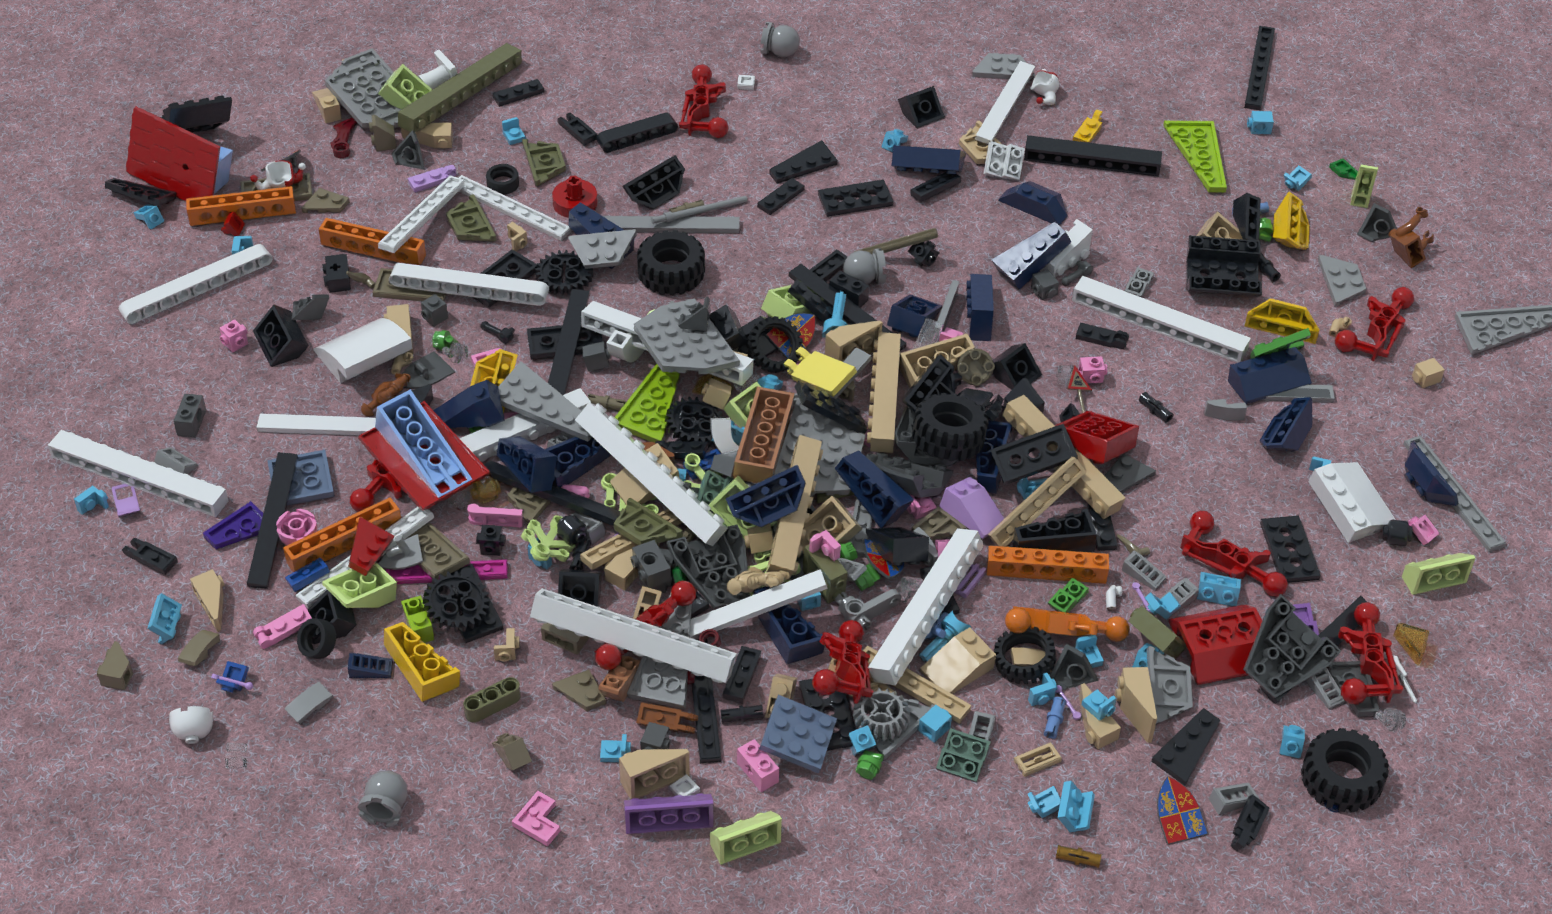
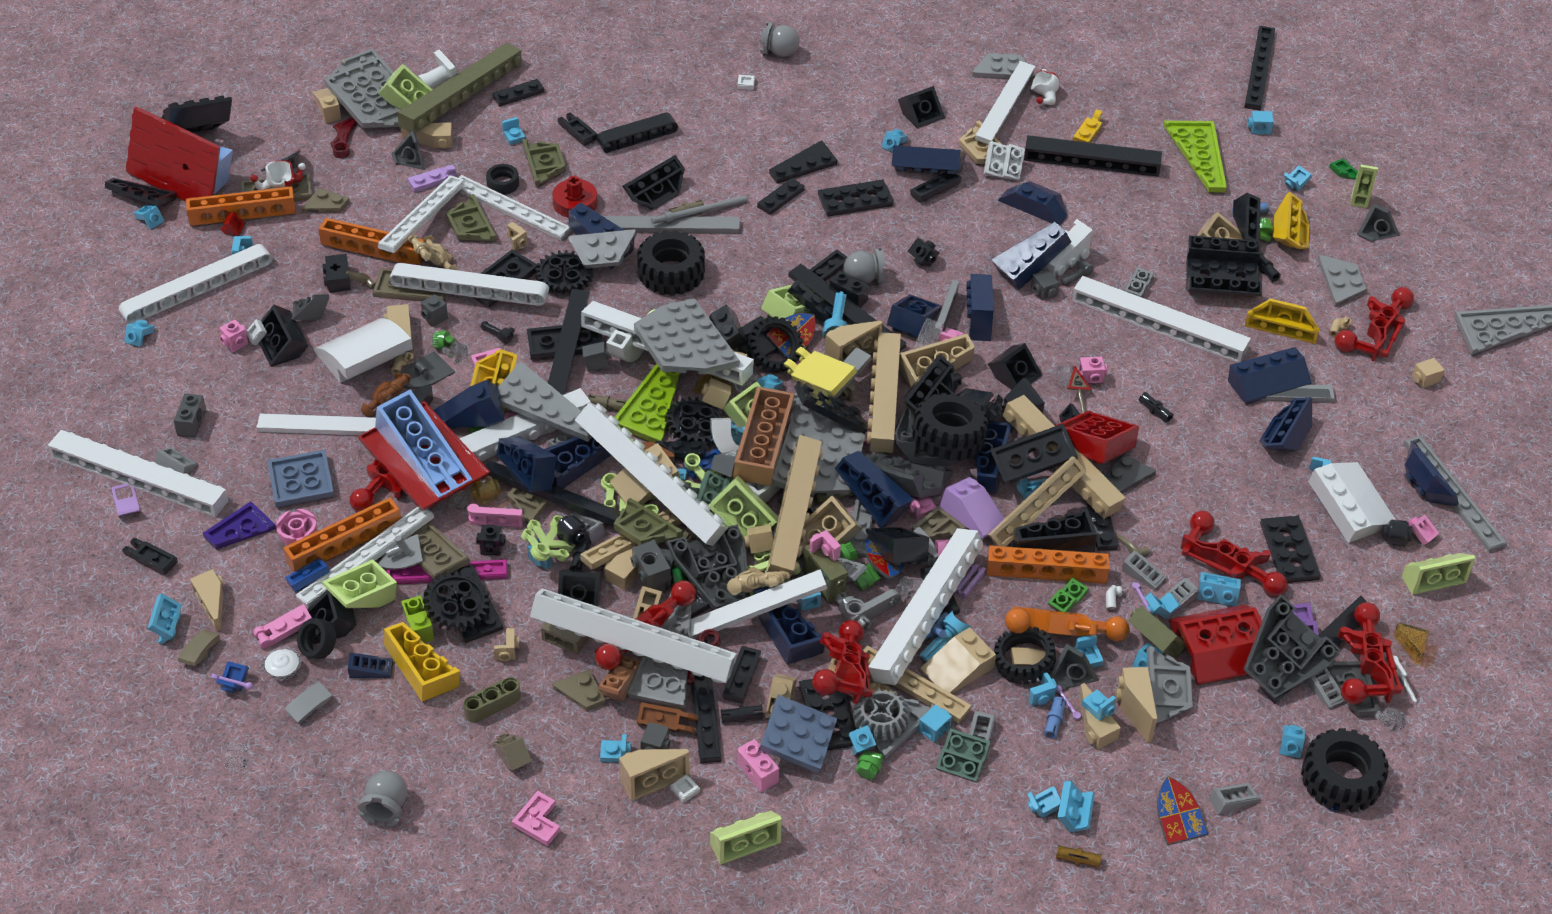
medium azure bracket [74,485,109,515] -> none
dark tan slope [97,641,133,690] -> none
white cylinder [169,706,213,744] -> none
black tile [247,452,298,589] -> none
red wing [348,517,395,576] -> none
dark tan slope [369,115,396,151] -> none
bright pink arm [561,484,590,498] -> none
medium lavender slope [624,793,713,834] -> none
dark grey slope [678,296,711,331] -> none
red piece [679,64,729,138] -> none
dark blue wedge [726,465,806,528] -> none
dark tan axle [854,228,938,254] -> none
dark tan dish [957,348,995,386] -> none
tan tile [1014,742,1062,777] -> none
black hinge [1075,322,1129,349] -> none
black wing [1151,708,1220,786] -> none
light grey slope [1204,399,1247,420] -> none
black hinge [1230,794,1270,851] -> none
bright green wing [1250,328,1311,359] -> none
dark orange torso [1389,207,1434,268] -> none
none -> medium azure bracket [124,320,155,347]
none -> white tile [247,319,267,345]
none -> white piece [261,646,302,681]
none -> tan piece [408,235,458,271]

